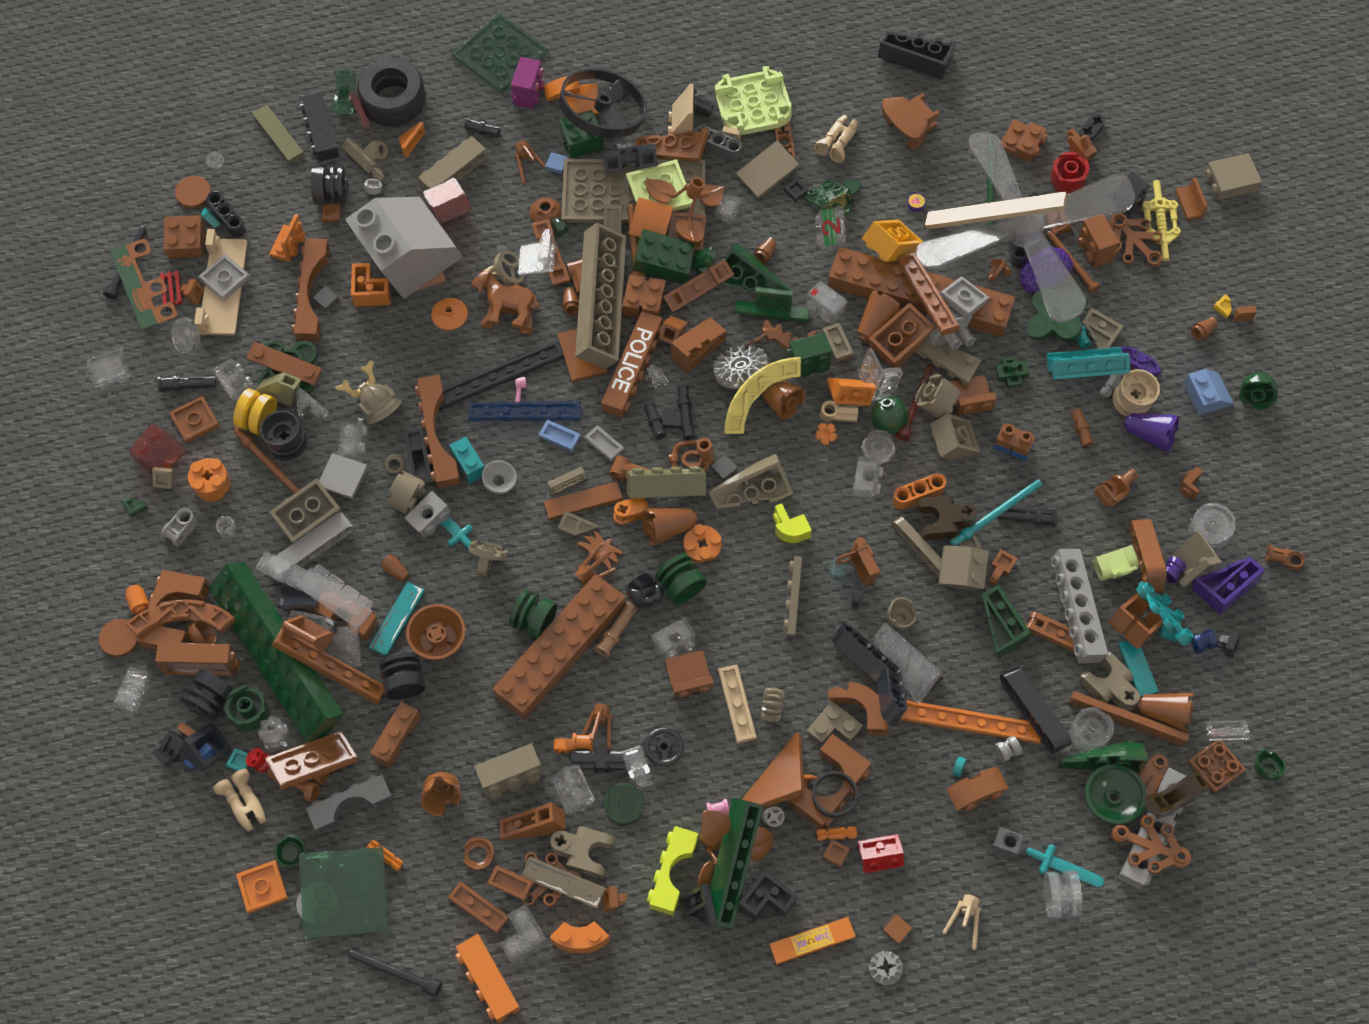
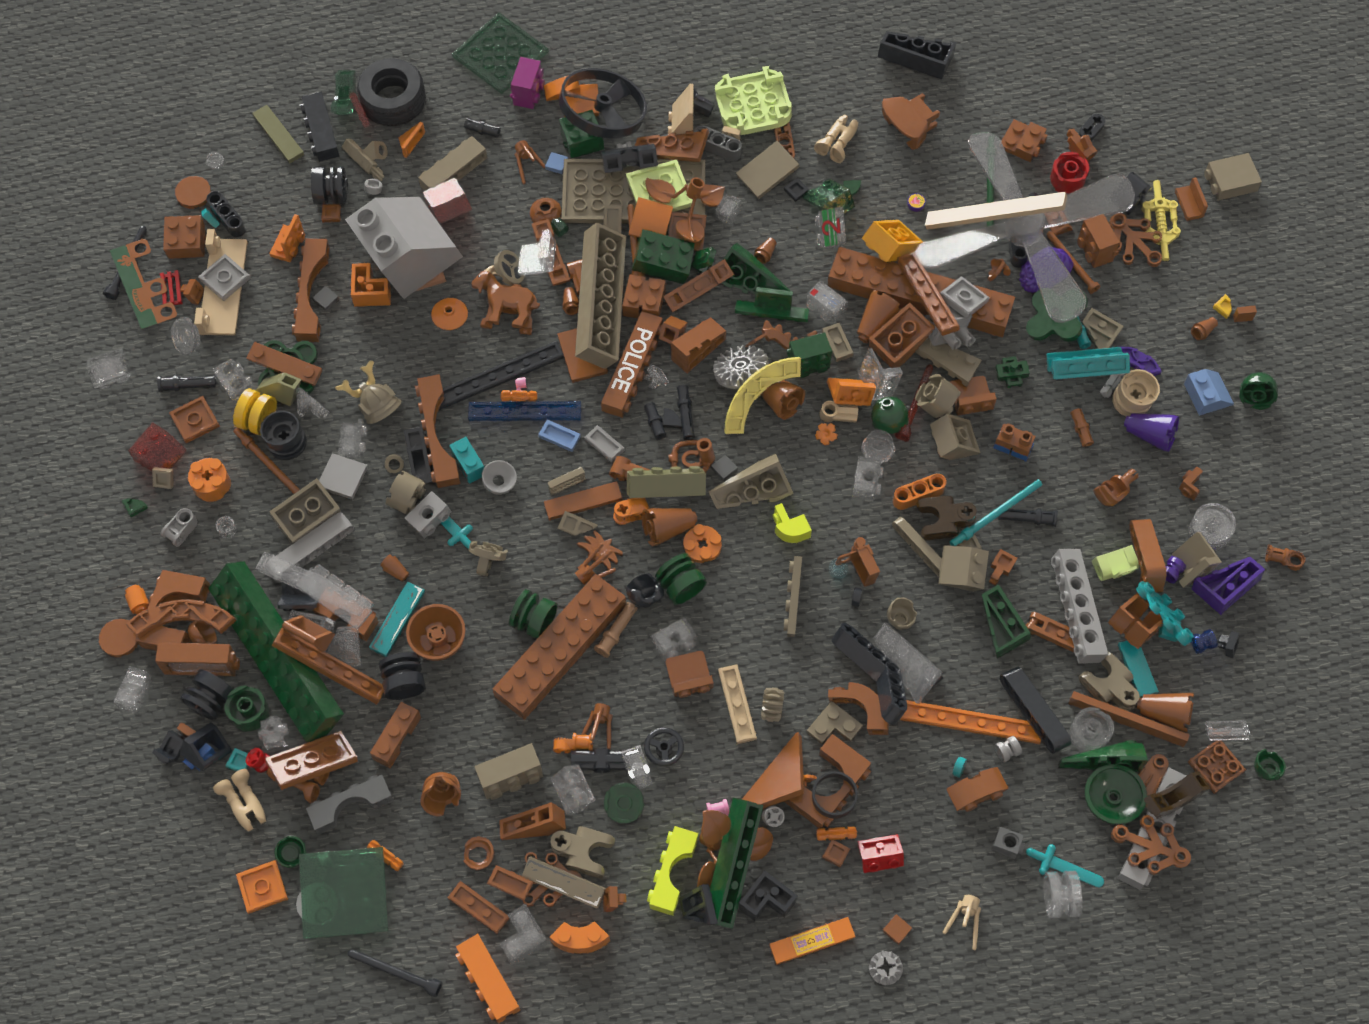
none -> orange axle [501,390,537,402]

